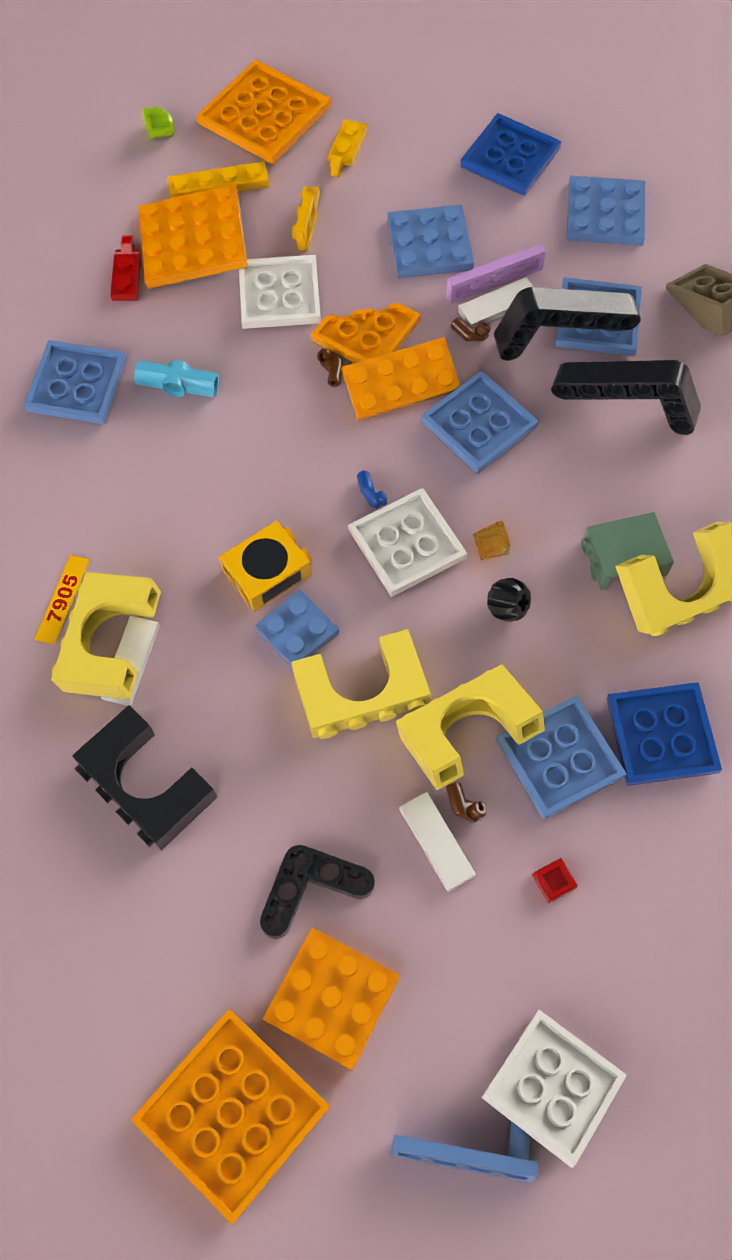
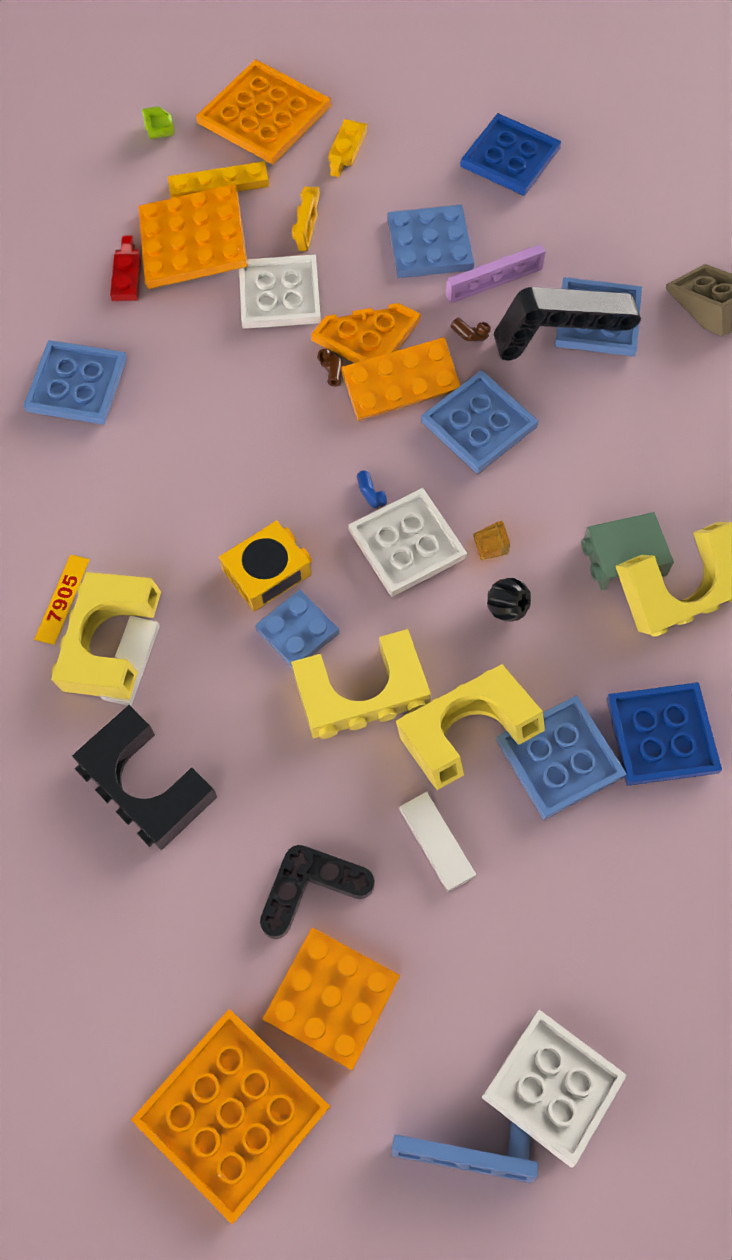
medium azure piece [134,360,219,397] -> none
reddish brown arm [446,782,487,822] -> none
white tile [458,277,534,327] -> none
red tile [532,858,578,904] -> none
black beam [551,360,701,435] -> none
medium blue plate [566,176,645,246] -> none

